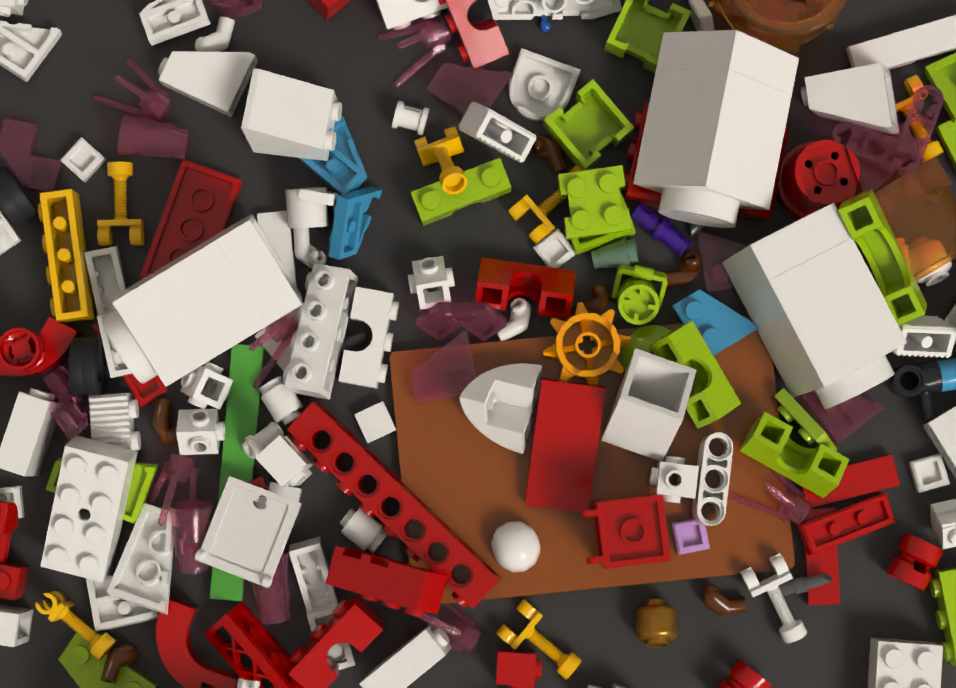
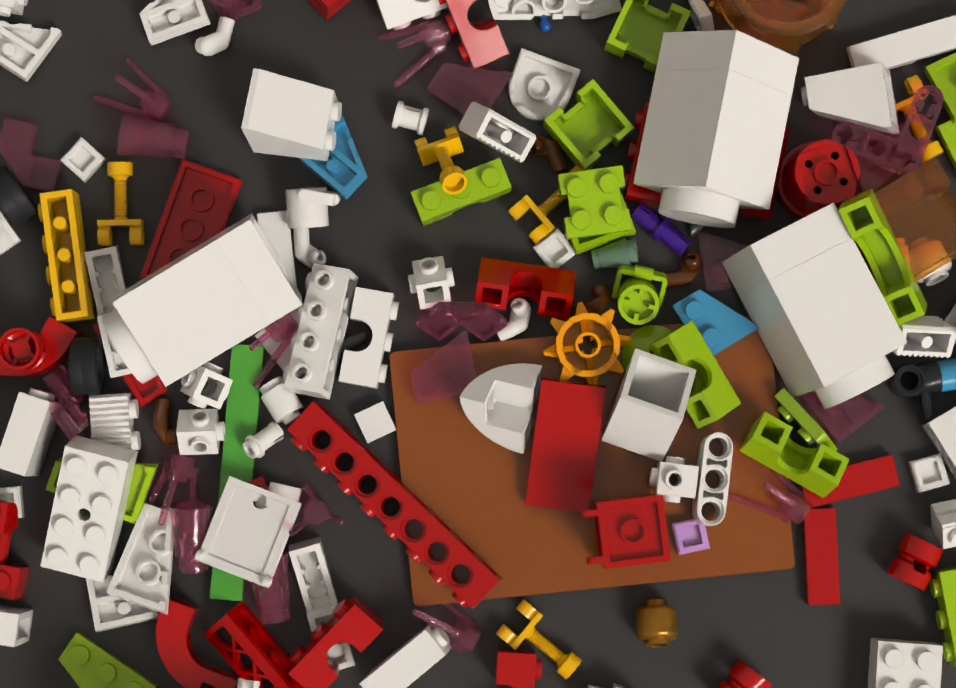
yellow bar [35,591,116,660] -> none
reddish brown arm [101,644,138,684] -> none
white slope [158,51,258,117] -> none
white arch [255,435,314,487] -> none
red wedge [325,546,447,618] -> none
dark azure wing [329,186,382,260] -> none
white brick [340,508,388,553] -> none
white hair [491,521,541,573] -> none
reddish brown arm [702,584,747,616] -> none
white bar [740,553,807,644] -> none
dark grey piece [778,573,833,596] -> none
red tile [797,492,896,555] -> none
none -> clear pink plant [289,484,344,536]

